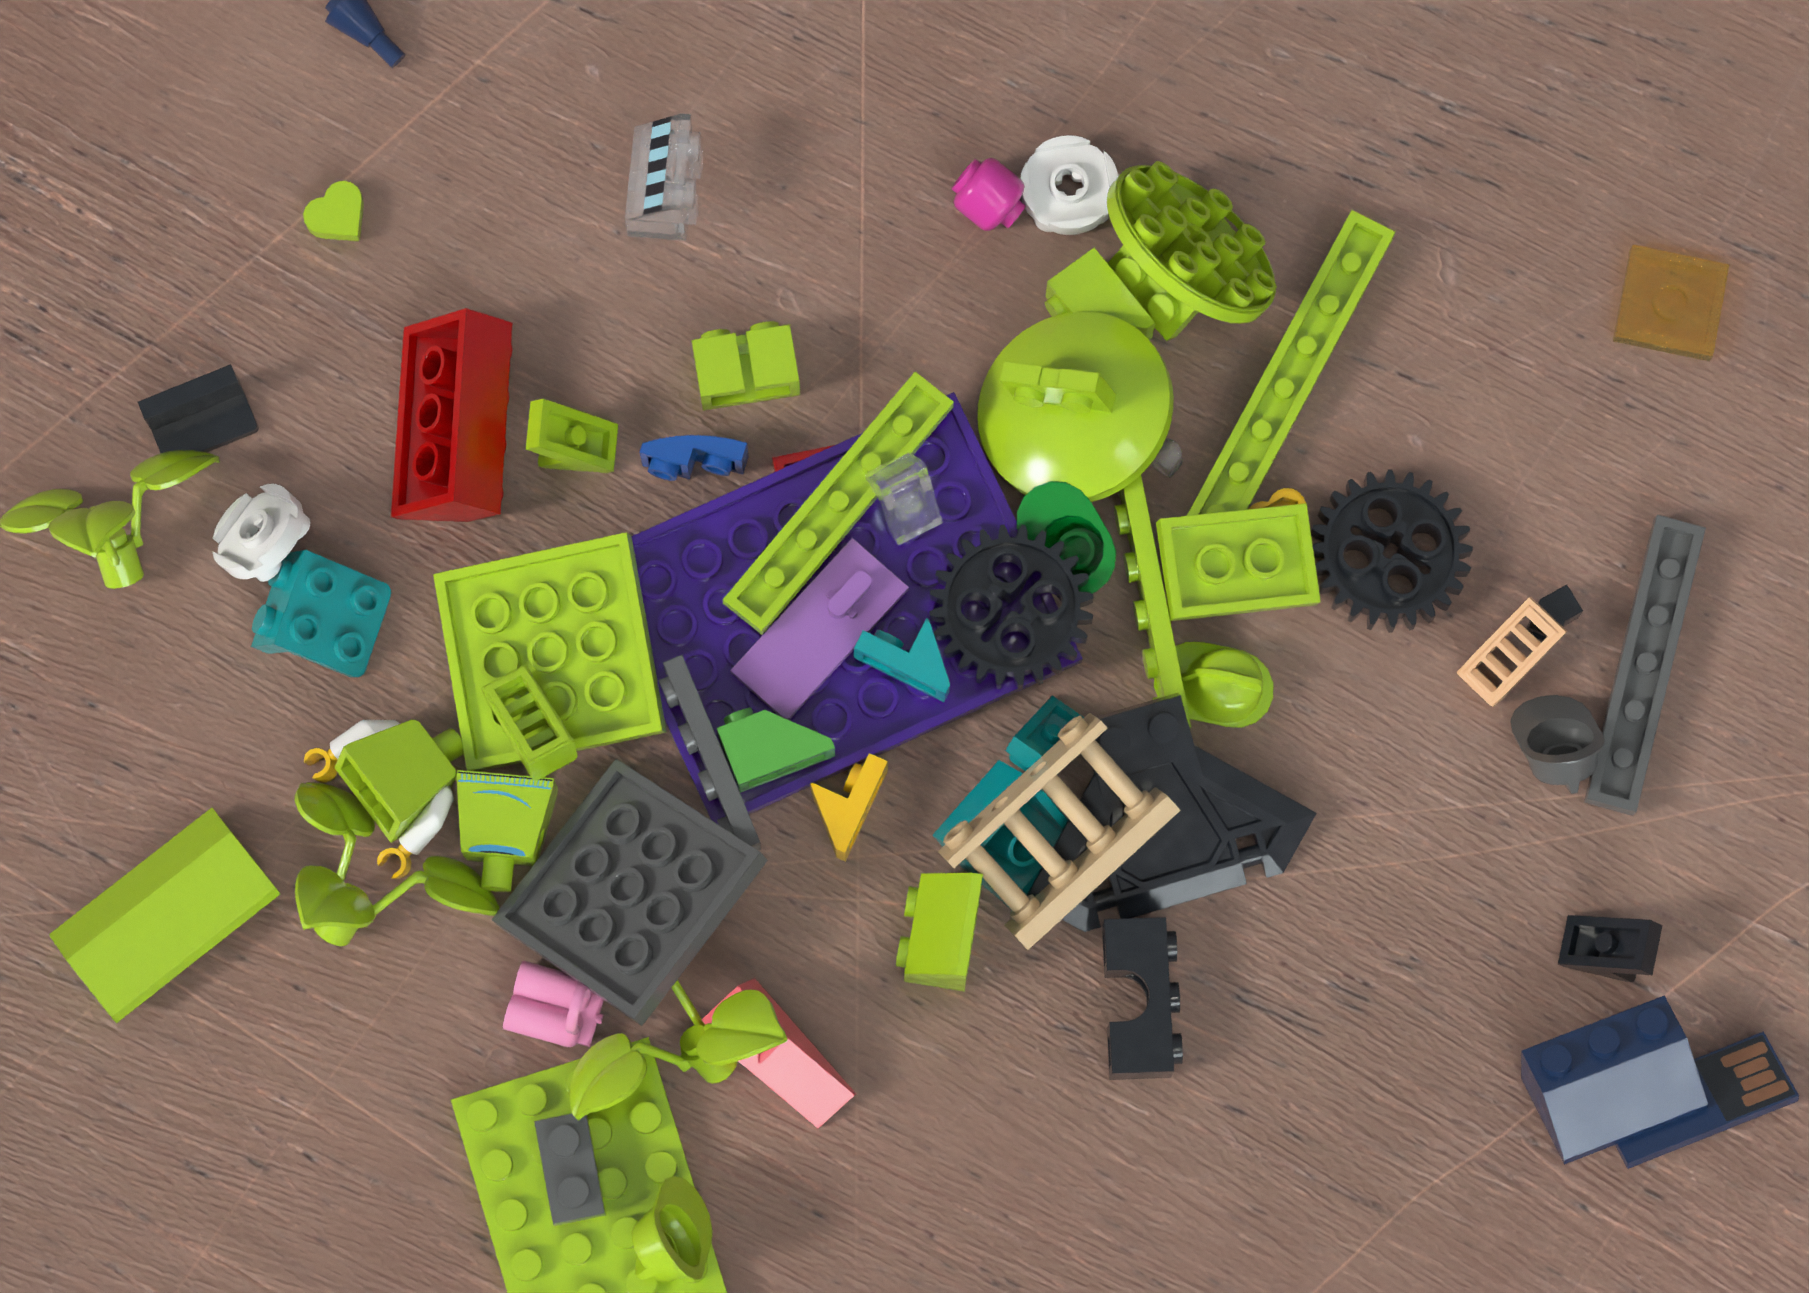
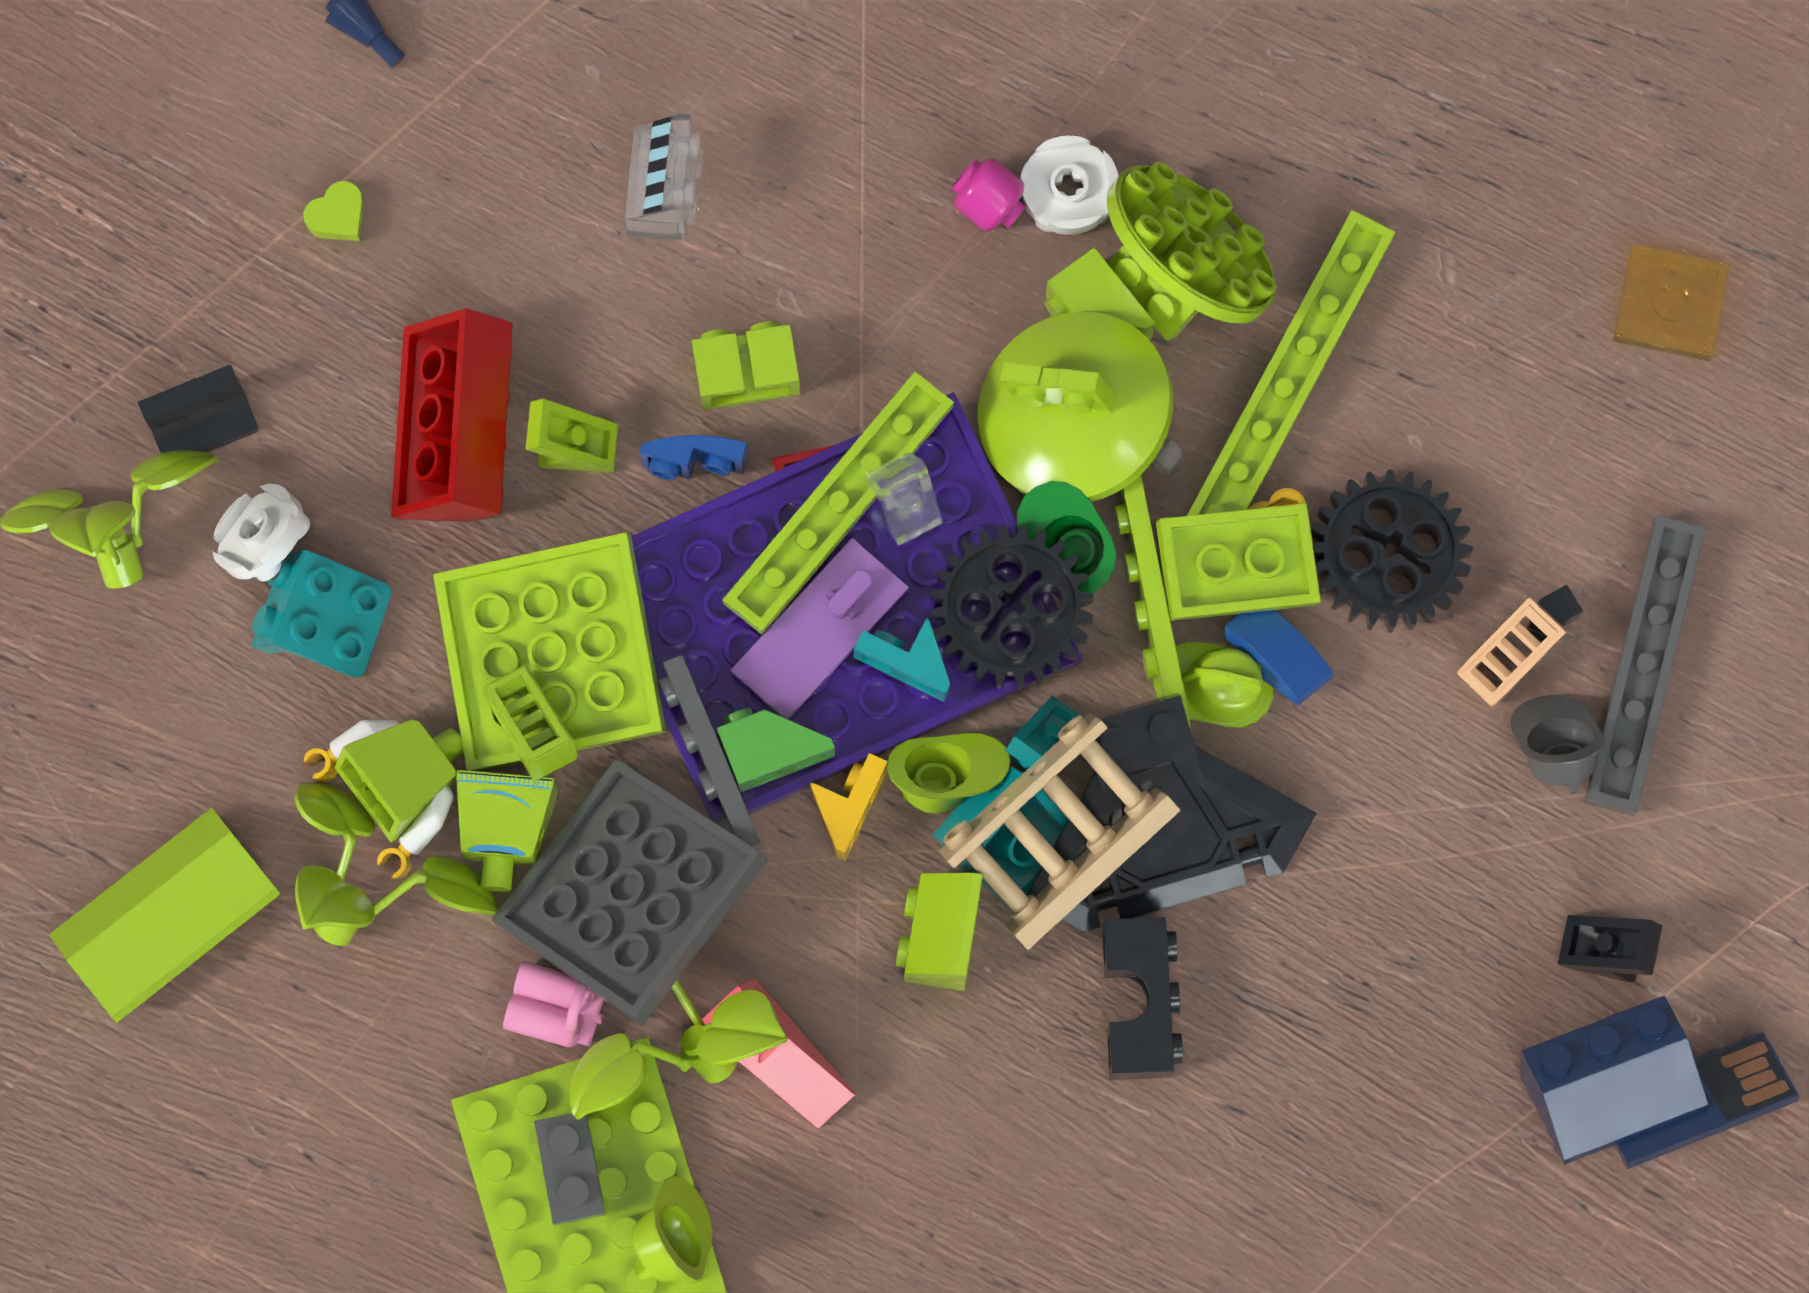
none -> lime piece [887,733,1010,814]
none -> blue slope [1225,610,1333,705]

